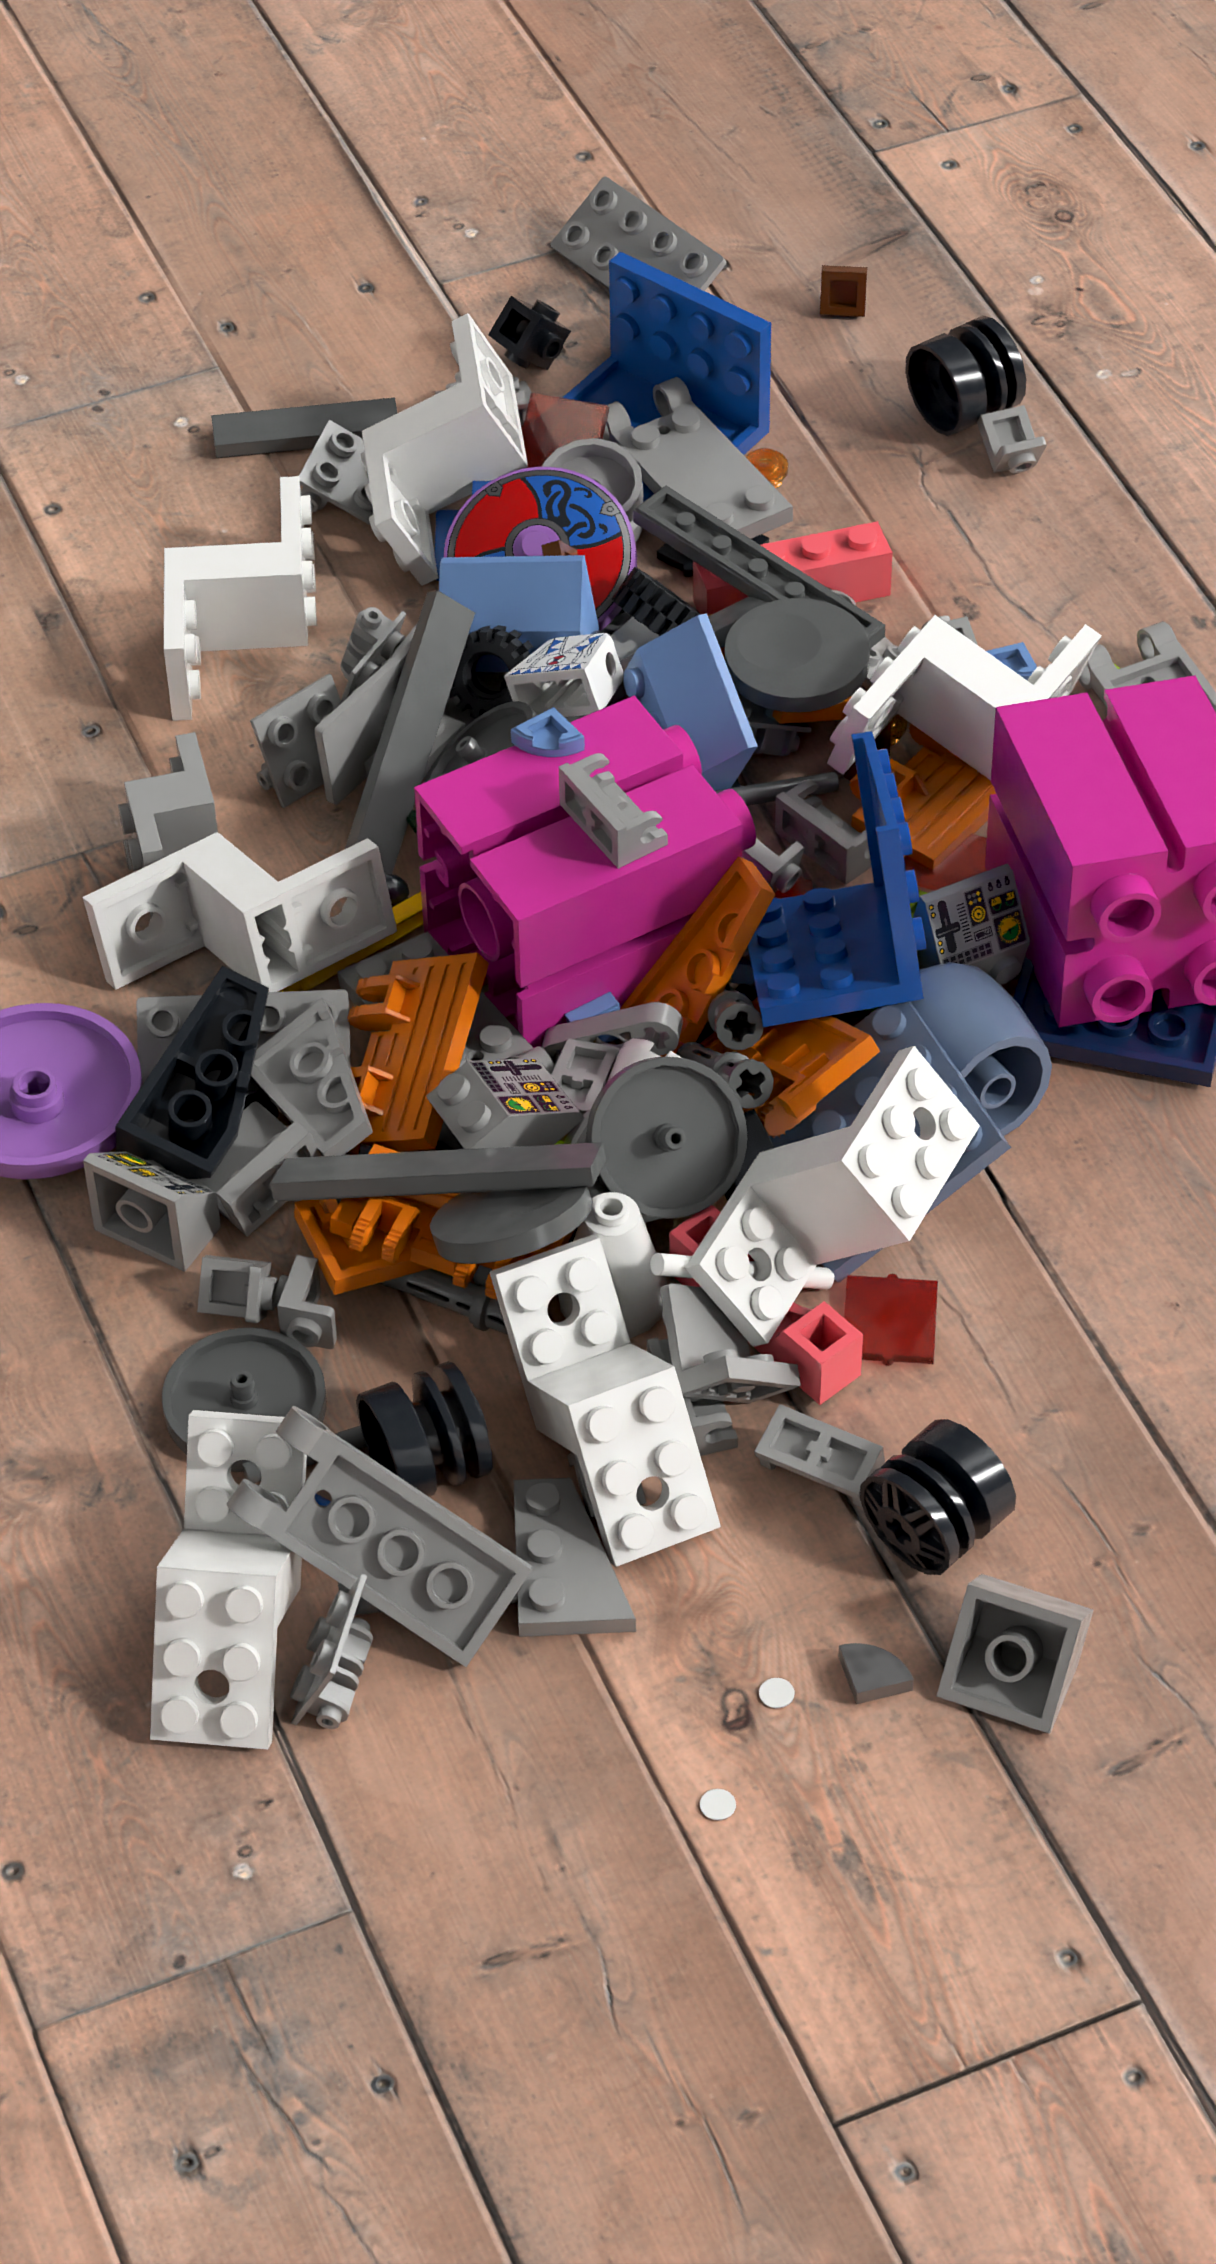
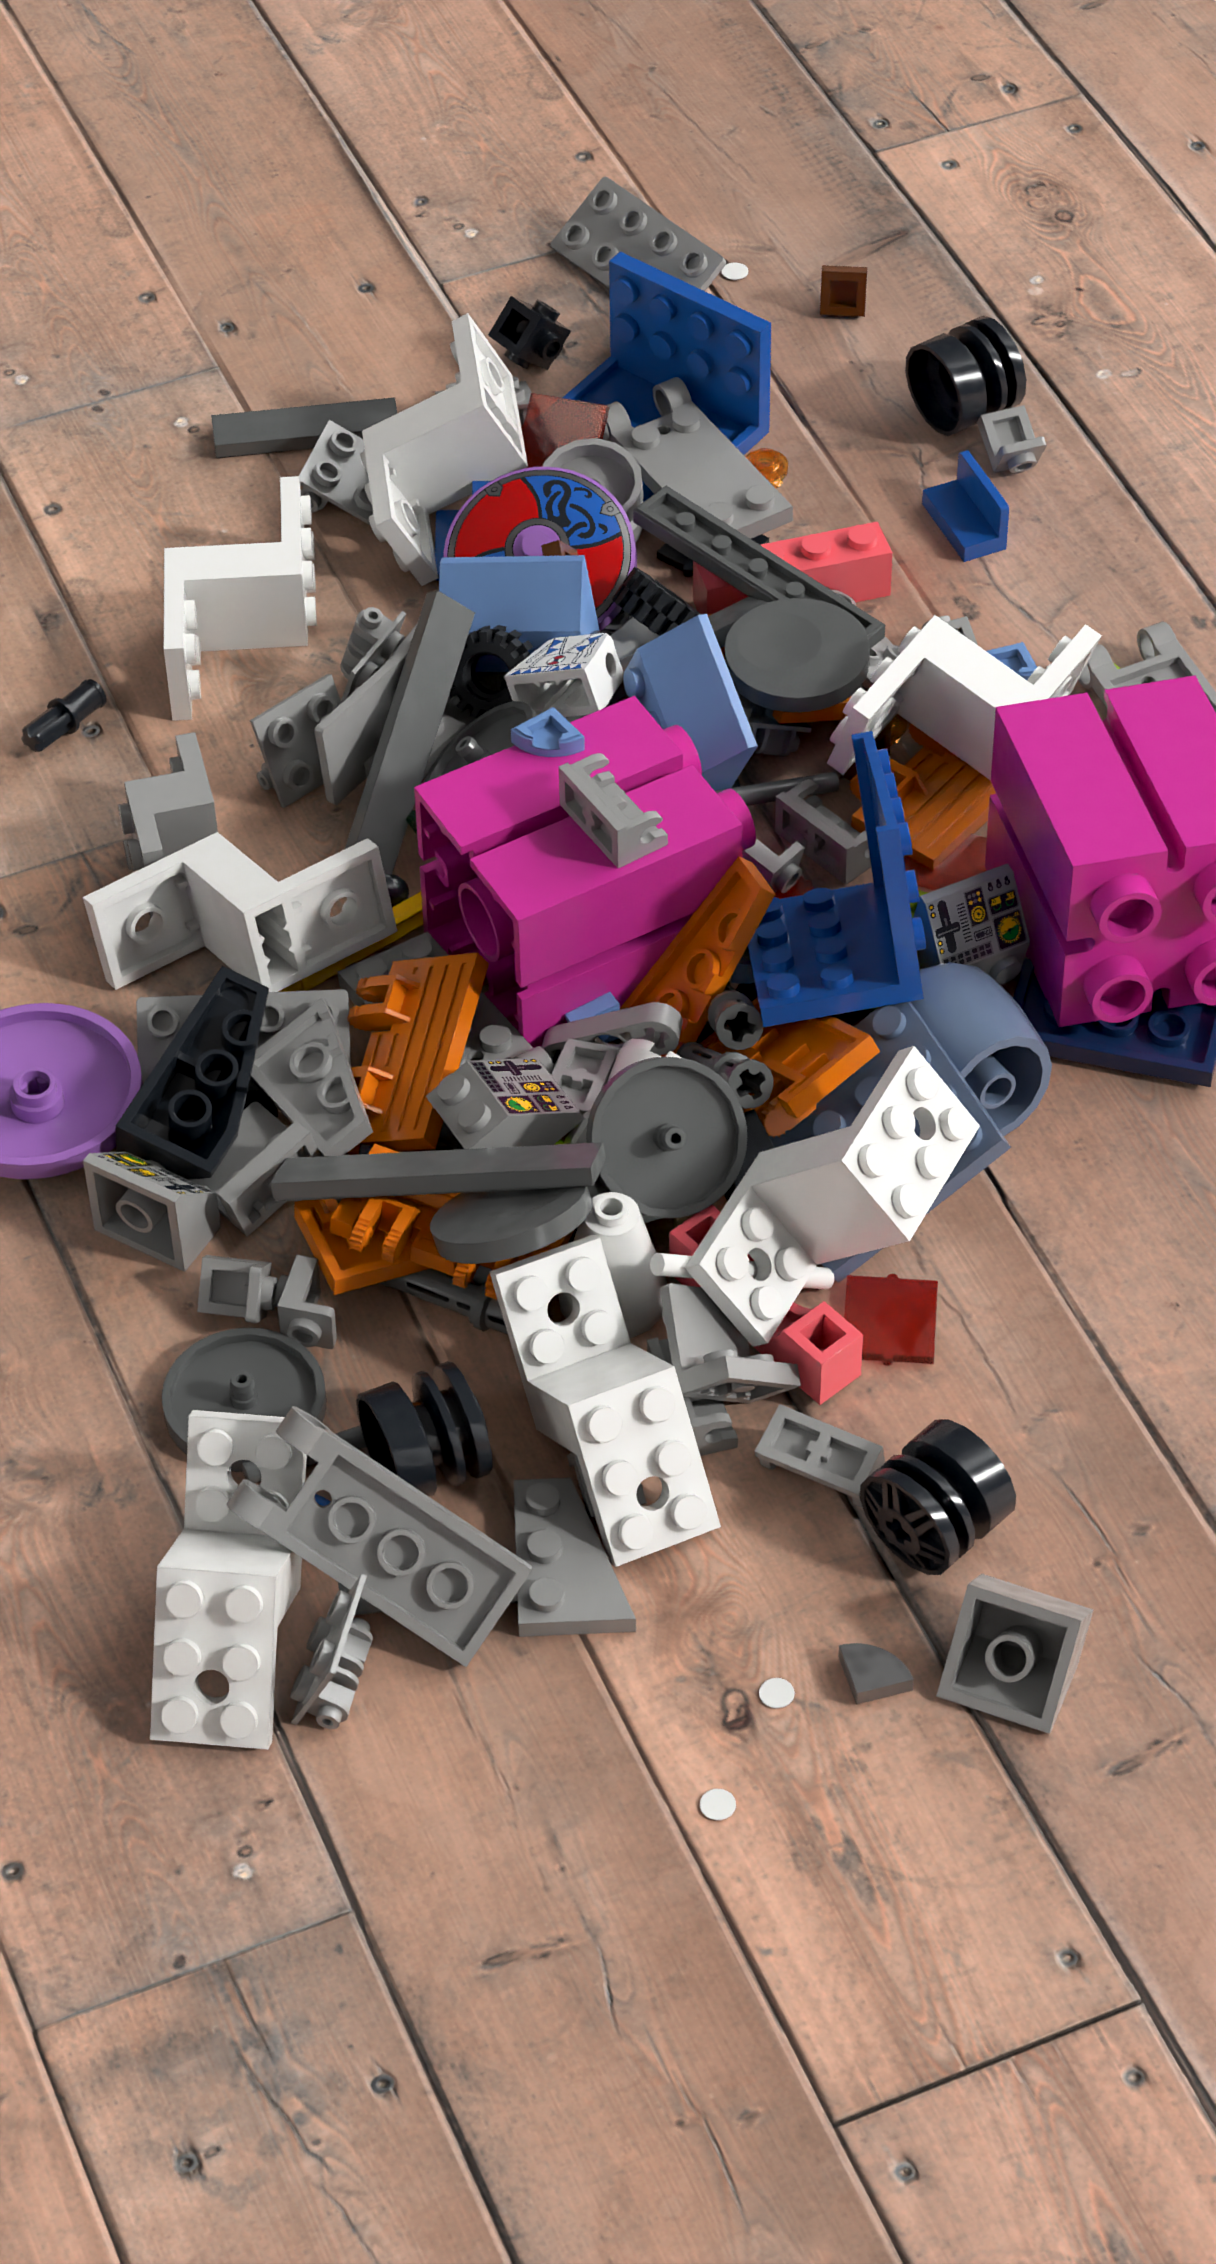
none -> black axle [21,679,107,752]
none -> white sticker [722,263,748,280]
none -> blue panel [922,450,1009,562]

